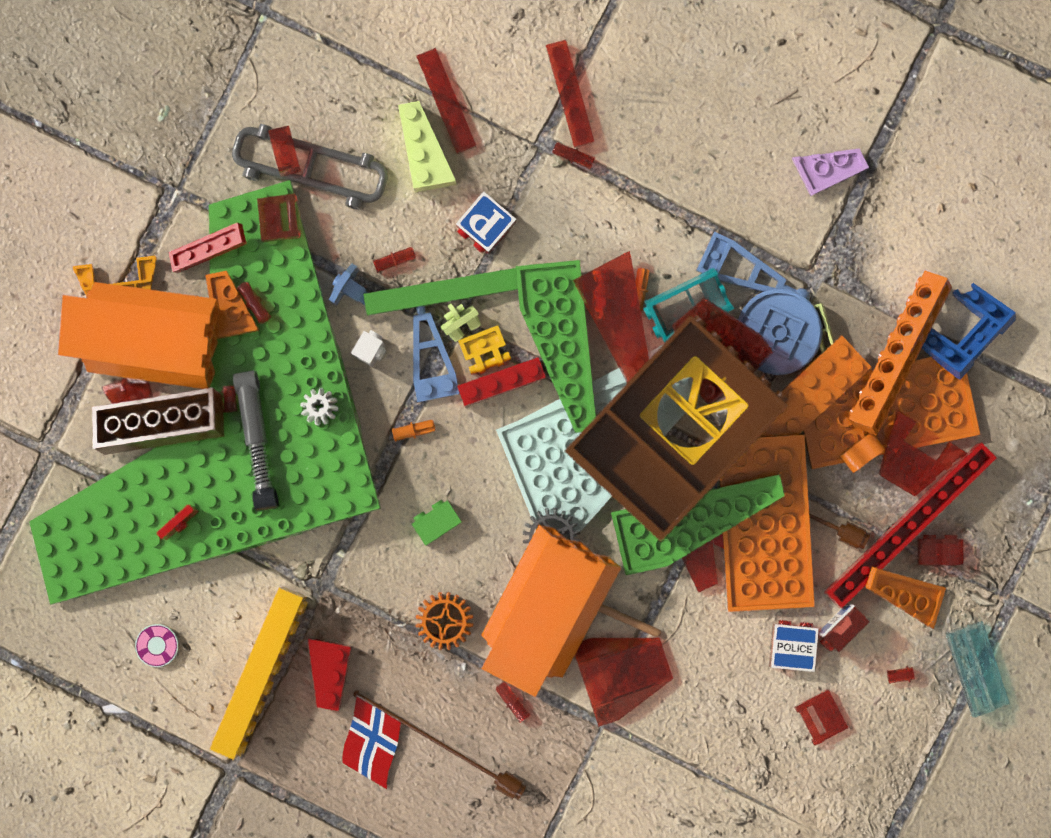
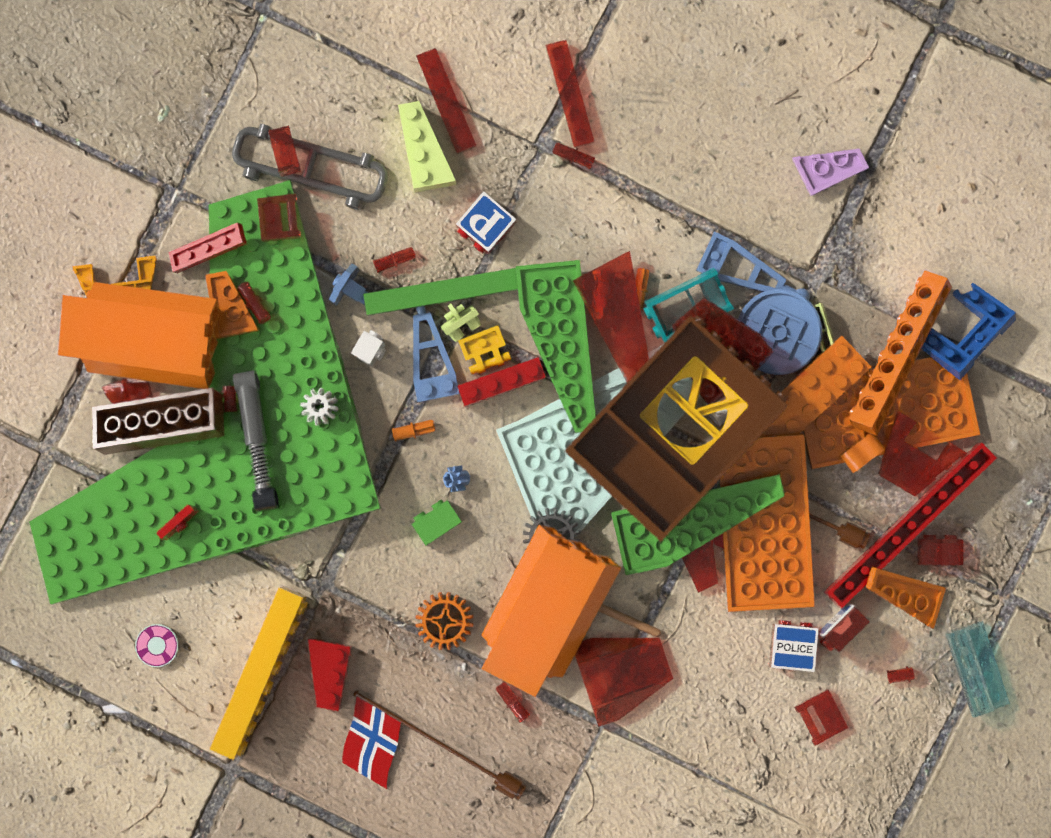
none -> medium blue gear [443,465,470,492]

